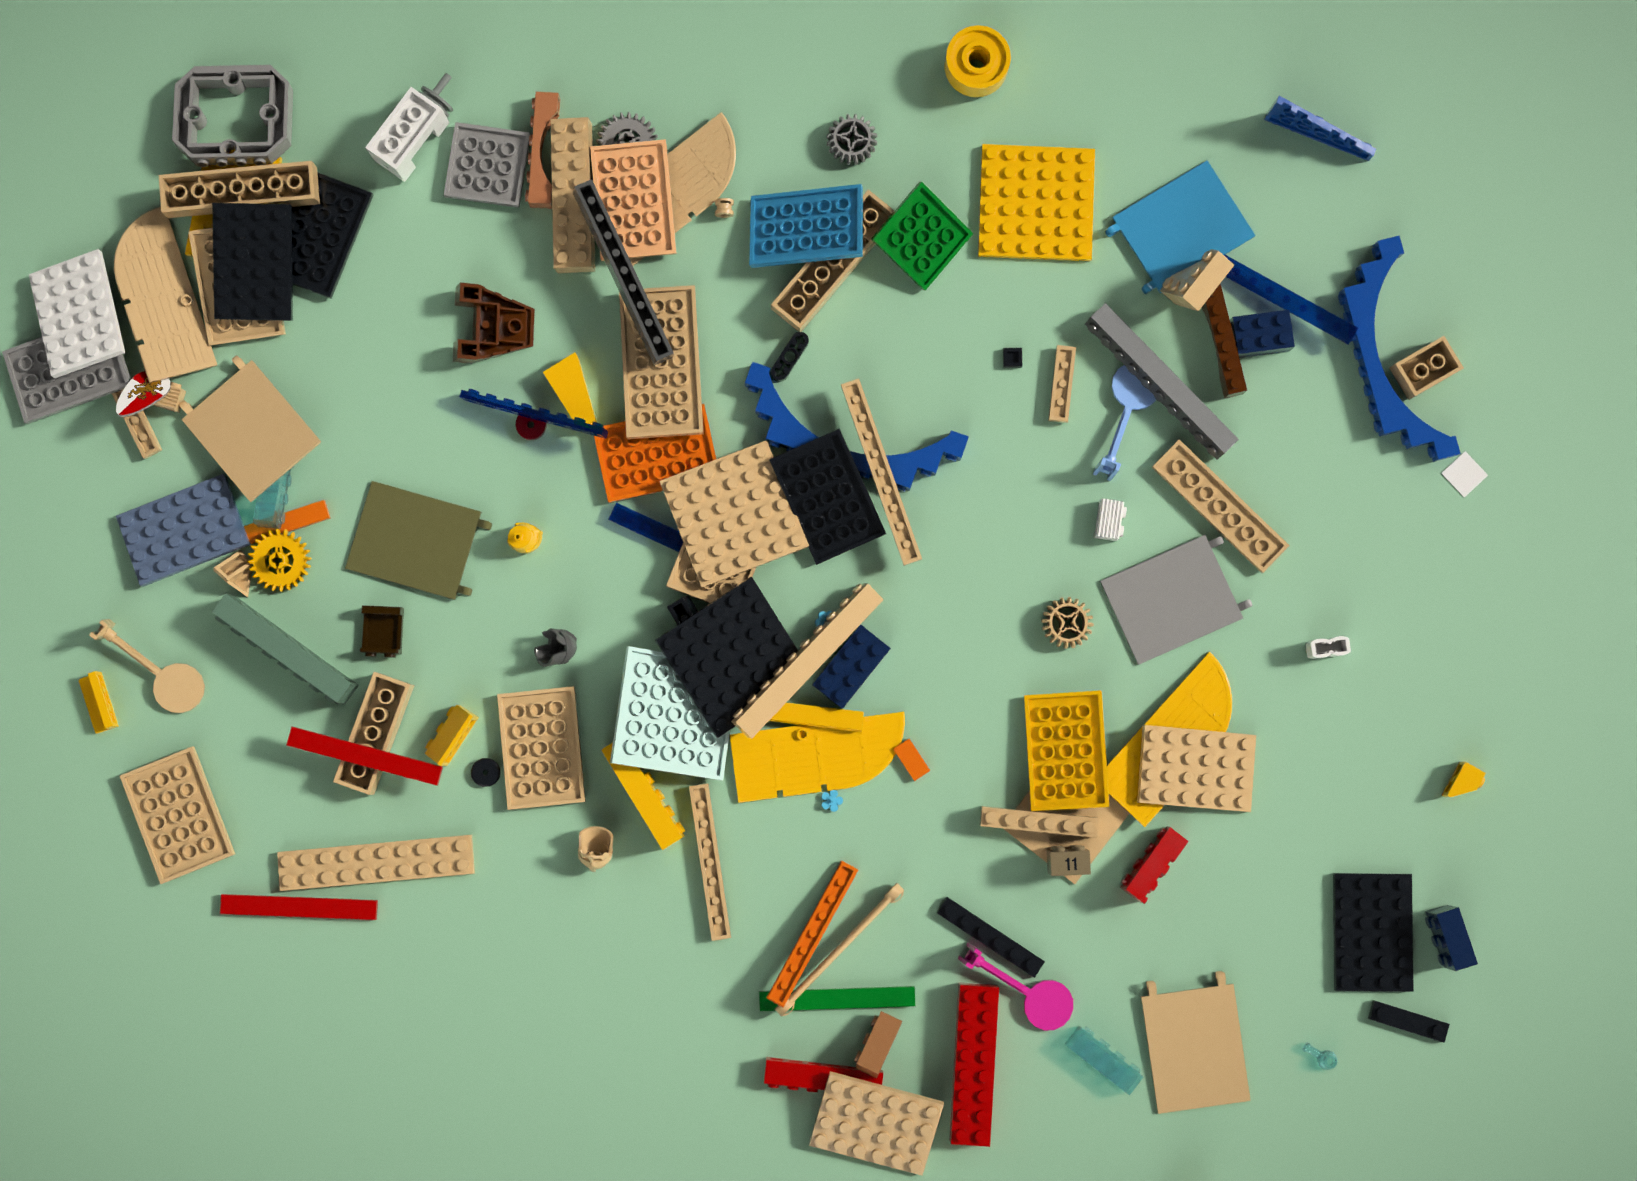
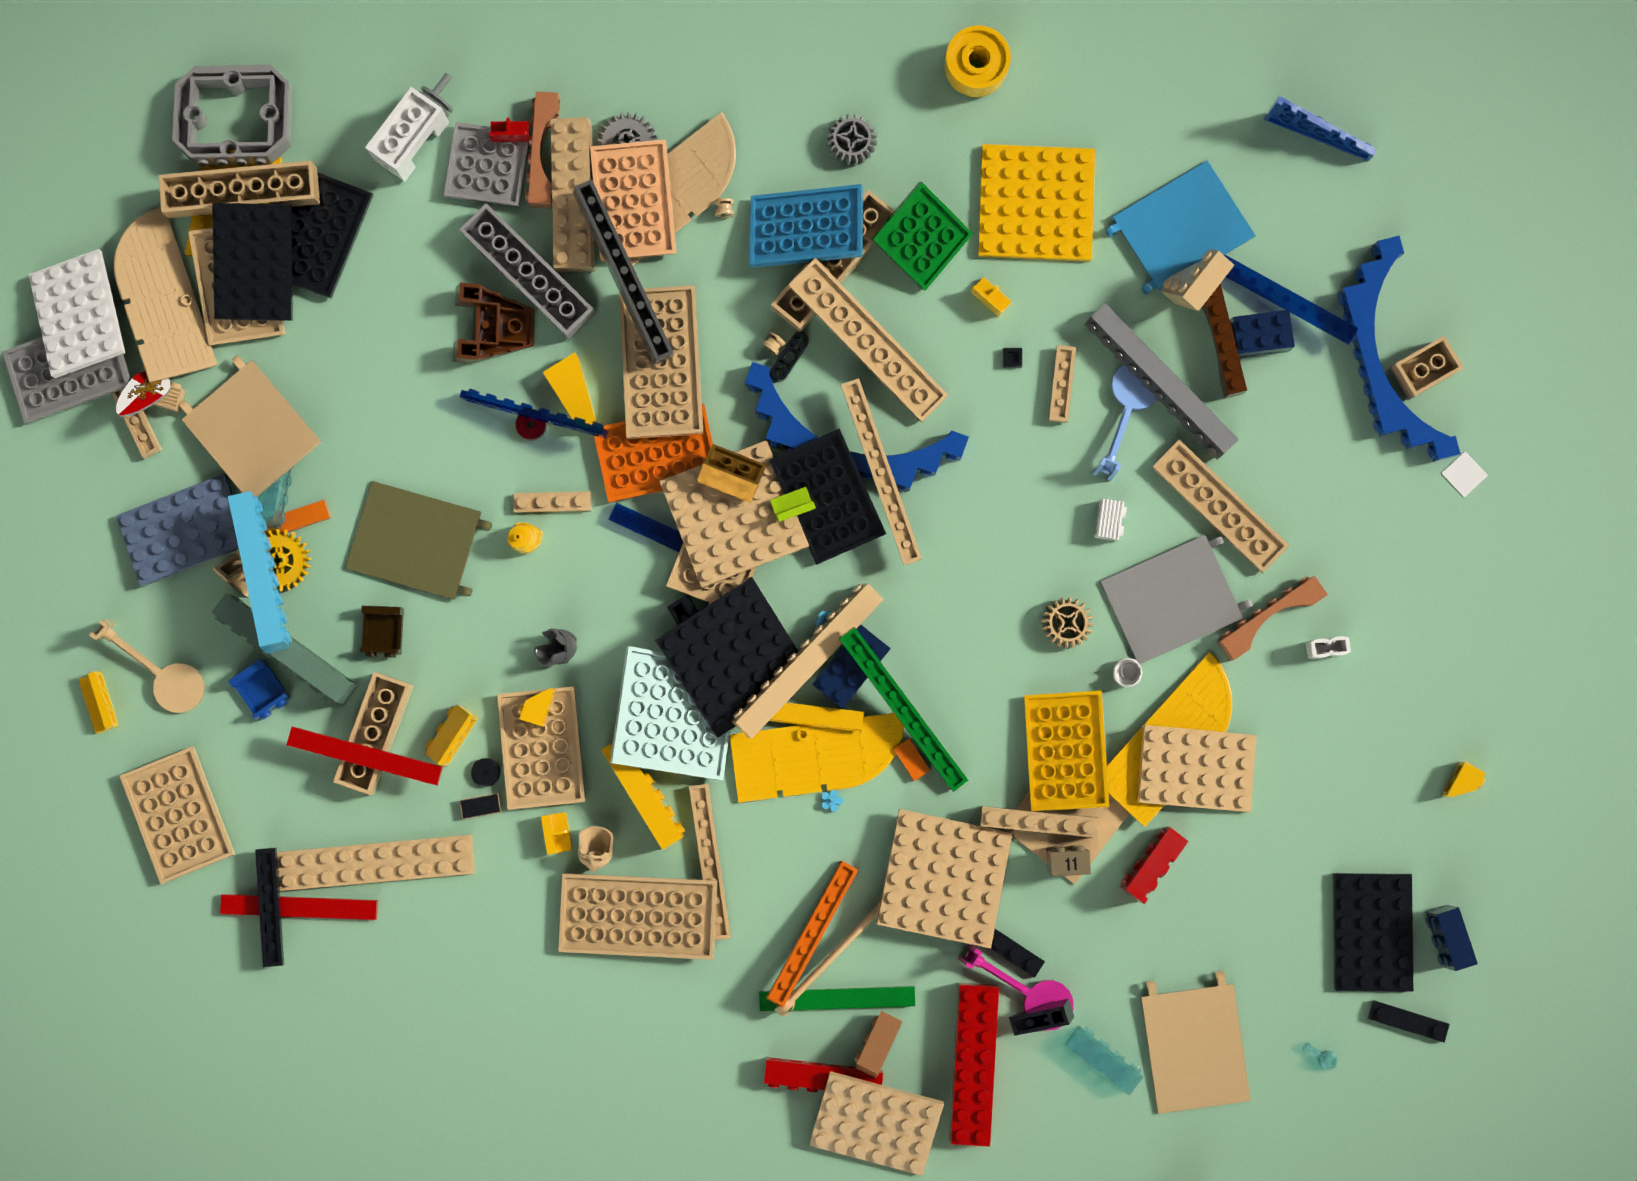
none -> medium azure brick [228,491,292,654]
none -> blue panel [228,659,291,720]
none -> black plate [255,847,284,967]
none -> light grey brick [459,203,596,340]
none -> black tile [460,793,502,819]
none -> red panel [489,118,529,142]
none -> tan plate [514,491,591,513]
none -> yellow slope [518,688,556,727]
none -> yellow panel [541,812,572,855]
none -> tan plate [558,873,718,960]
none -> pearl gold slope [697,444,767,503]
none -> tan wheel [762,332,786,356]
none -> lime panel [770,487,816,522]
none -> tan plate [788,258,948,422]
none -> green plate [838,627,968,792]
none -> tan plate [876,809,1013,948]
none -> yellow panel [971,277,1012,317]
none -> black slope [1009,999,1074,1036]
none -> white hair [1113,658,1142,688]
none -> nougat arch [1217,576,1328,661]

